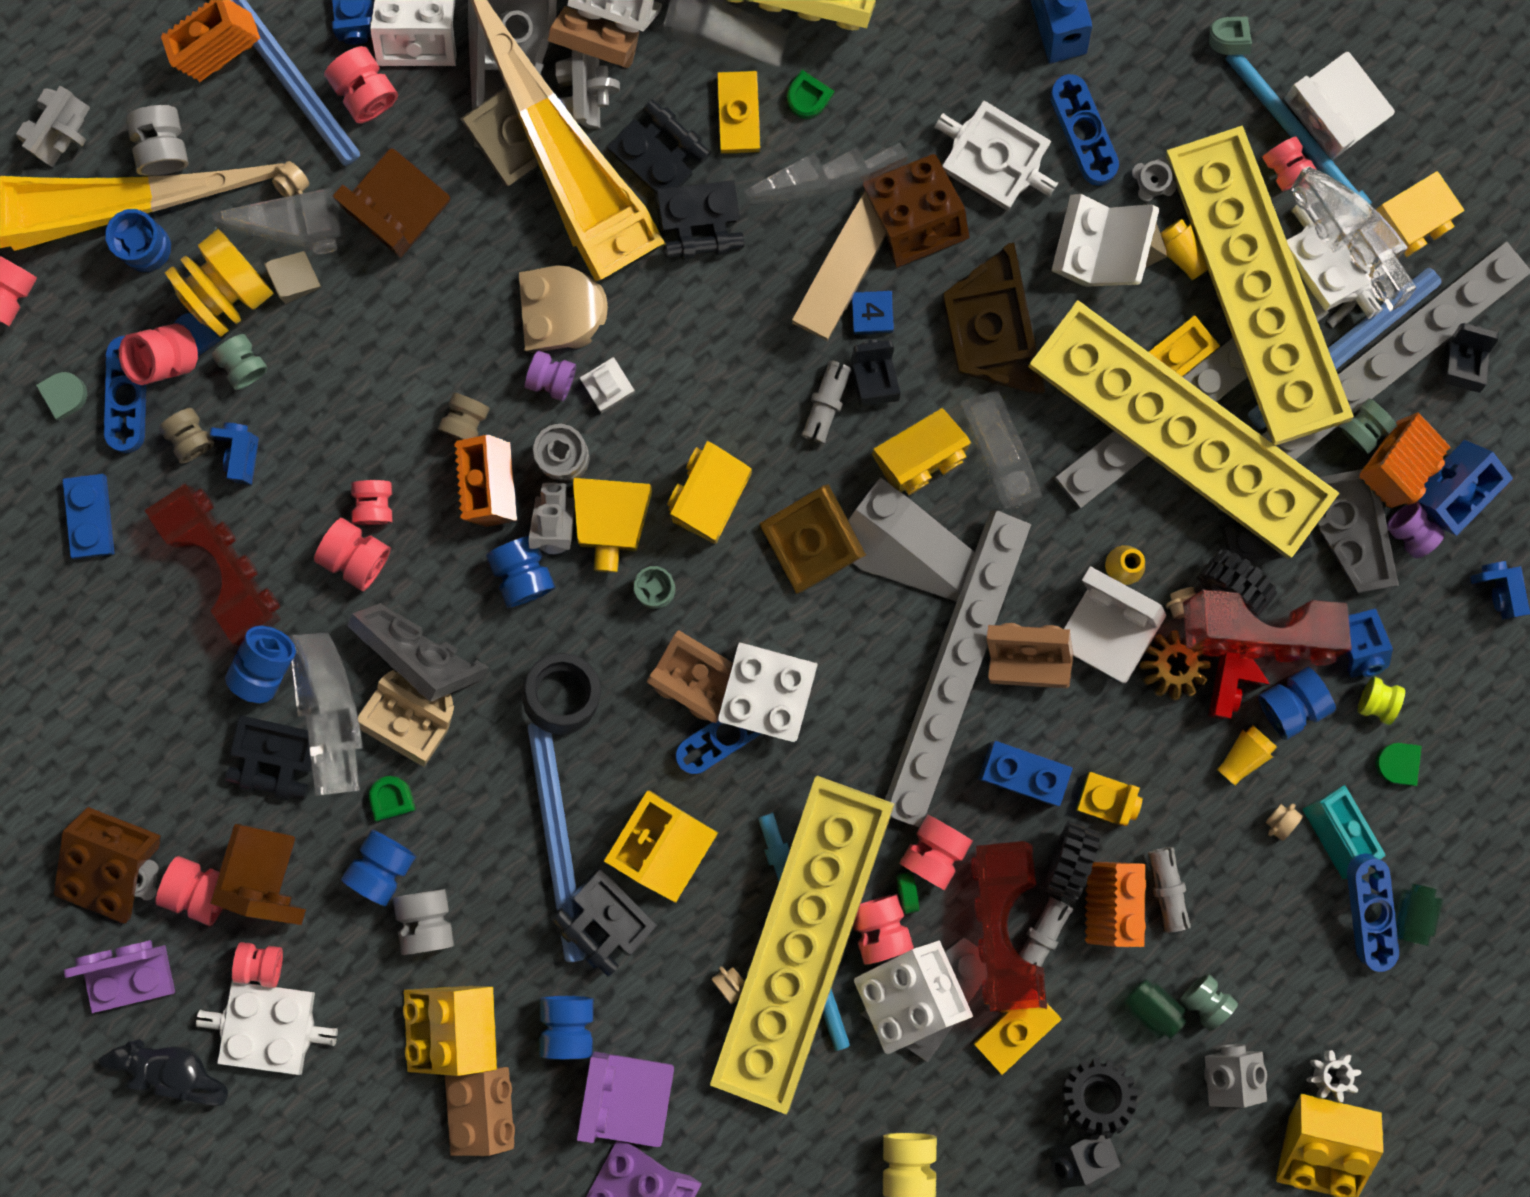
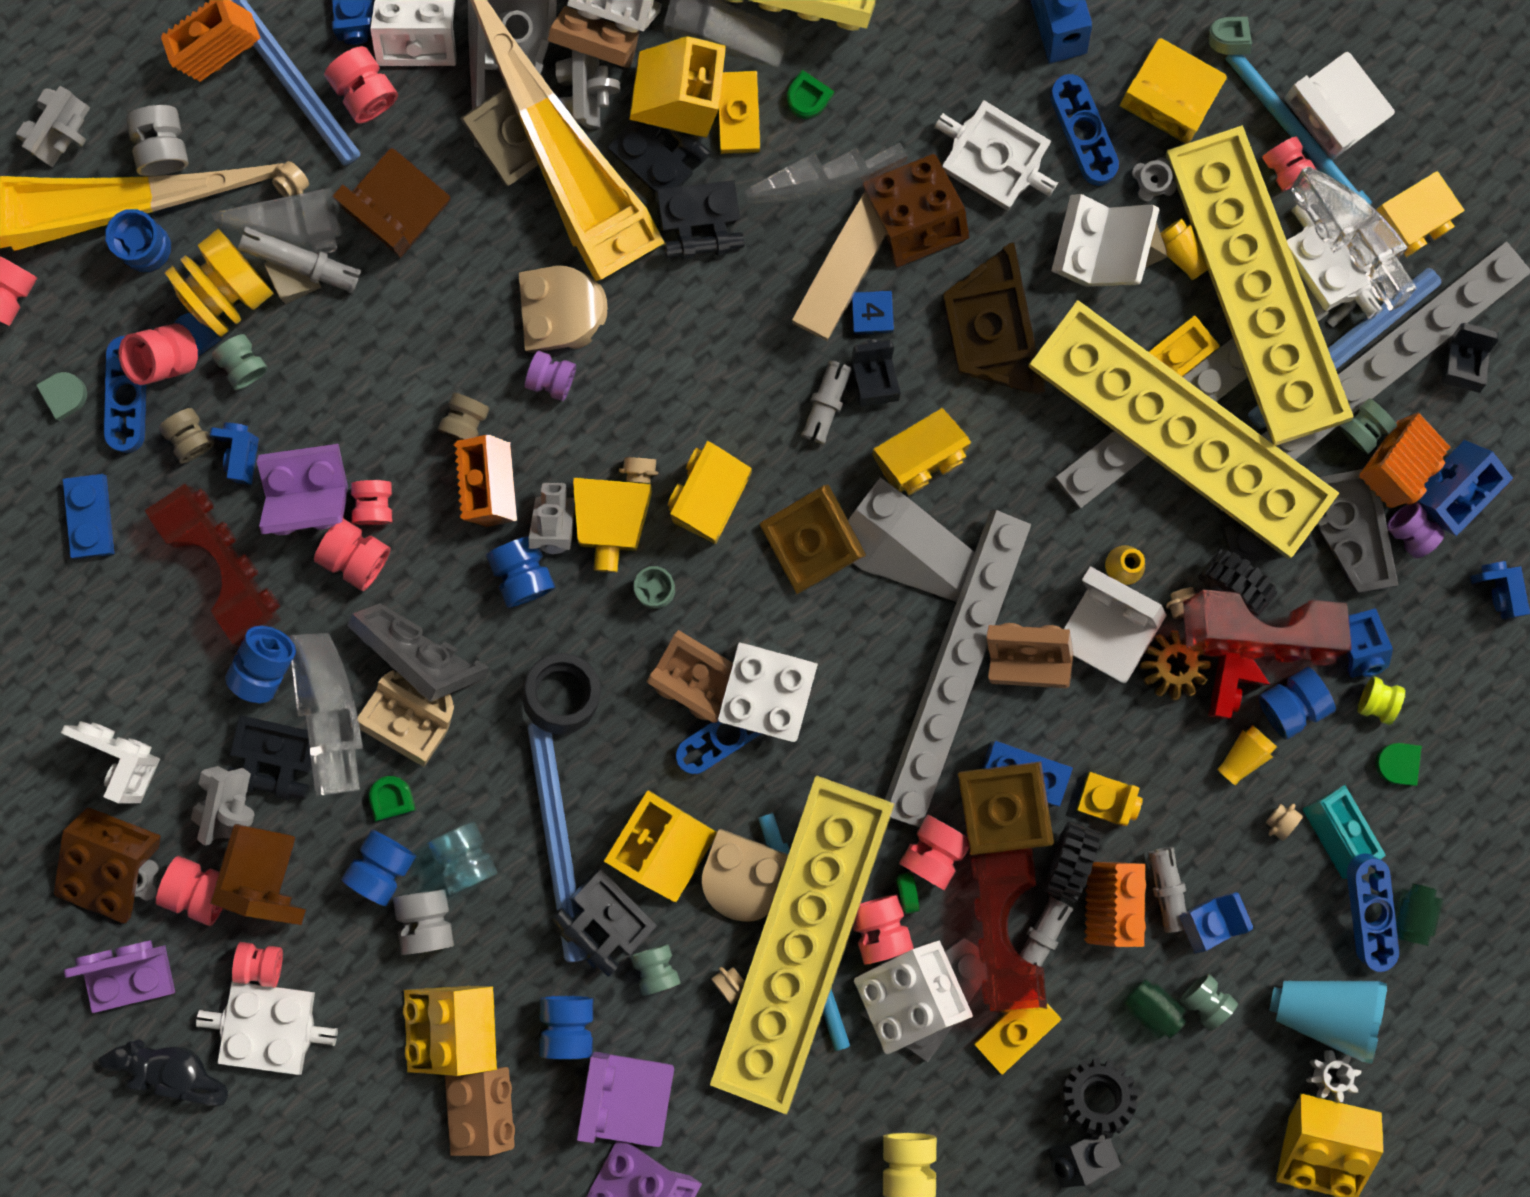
light grey wheel [533,424,590,483] -> none
white tile [580,357,635,414] -> none
clear slope [960,389,1043,513] -> none
light grey brick [1204,1044,1267,1108] -> none
none -> white bracket [61,721,160,803]
none -> light grey hips [191,766,254,845]
none -> light grey pin [237,226,361,294]
none -> medium lavender bracket [257,444,348,535]
none -> clear light blue wheel [427,821,498,895]
none -> tan plate [619,457,658,483]
none -> yellow slope [629,36,726,138]
none -> sand green wheel [630,944,681,996]
none -> tan slope [702,829,789,922]
none -> pearl gold tile [958,761,1054,855]
none -> yellow bracket [1119,38,1227,144]
none -> blue bracket [1179,892,1253,954]
none -> medium azure cone [1269,981,1387,1064]

